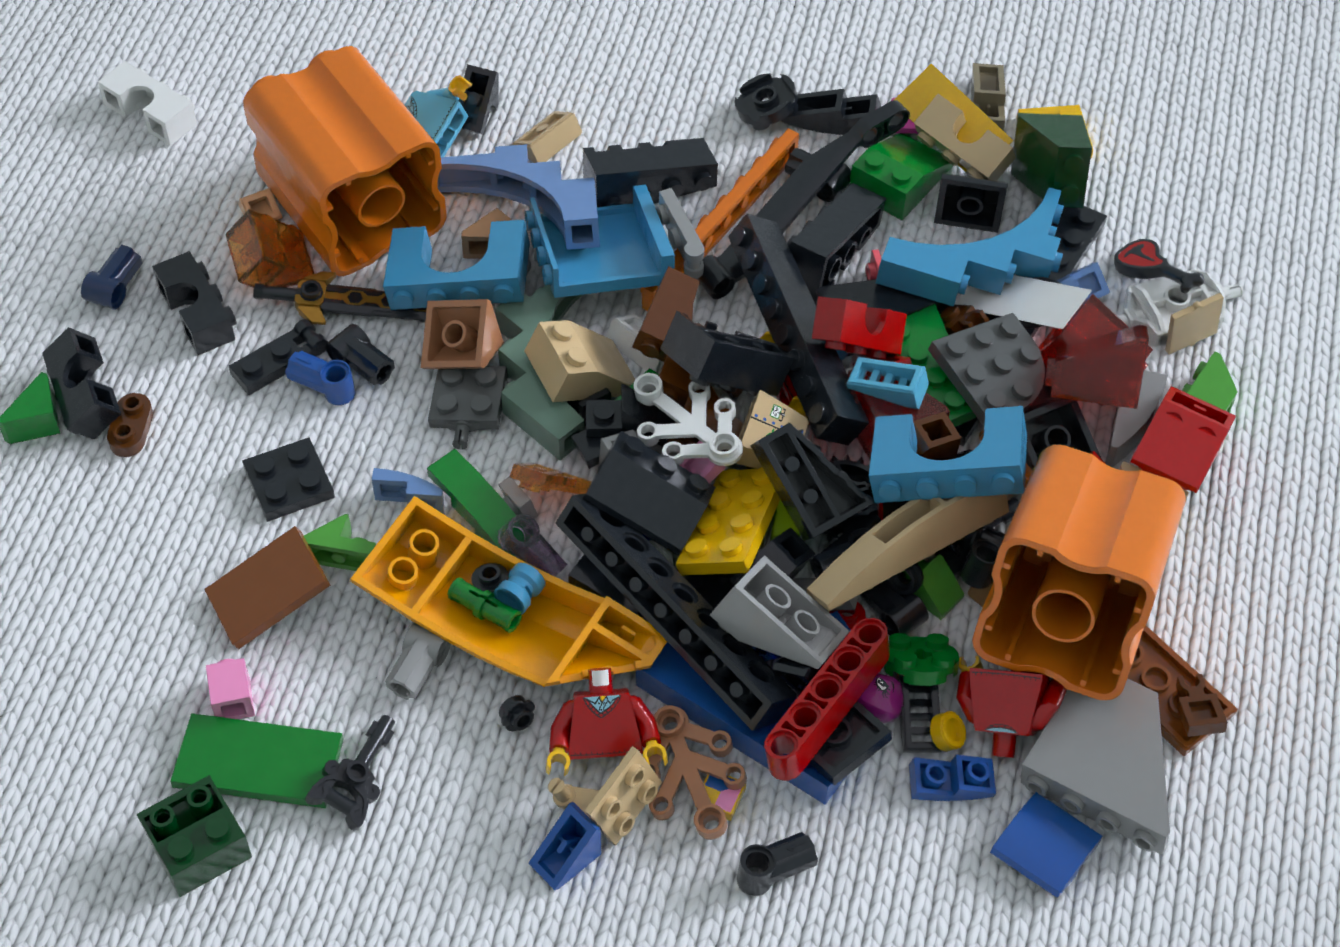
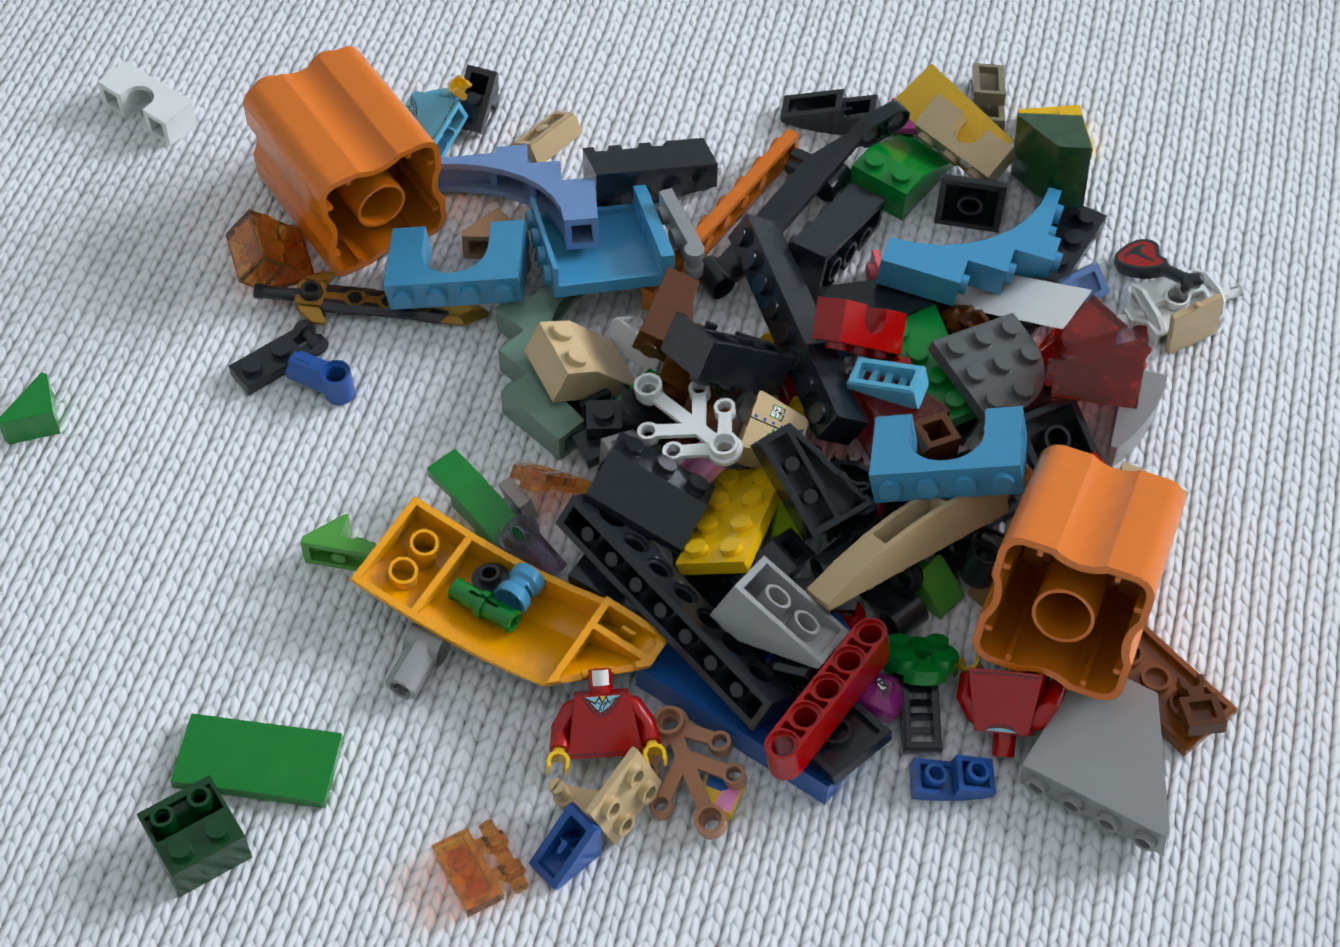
black arch [42,327,121,439] -> none
dark blue piece [81,245,143,310] -> none
reddish brown plate [107,393,153,457] -> none
black arch [152,251,237,355] -> none
dark orange tile [204,526,331,649] -> none
bright pink brick [206,658,255,719] -> none
light nougat slope [238,188,283,230] -> none
black plate [242,437,335,522] -> none
black piece [305,715,395,831] -> none
black piece [325,324,395,385] -> none
medium blue slope [372,468,445,515] -> none
nougat slope [420,299,504,369] -> none
dark grey plate [428,366,508,450] -> none
black plate [499,695,535,731] -> none
black plate [734,73,798,131] -> none
black piece [737,832,818,896] -> none
yellow tile [930,711,966,752] -> none
blue slope [990,792,1103,898] -> none
red slope [1130,386,1236,493] -> none
bright green slope [1182,351,1238,413] -> none
none -> clear orange plate [431,819,529,917]

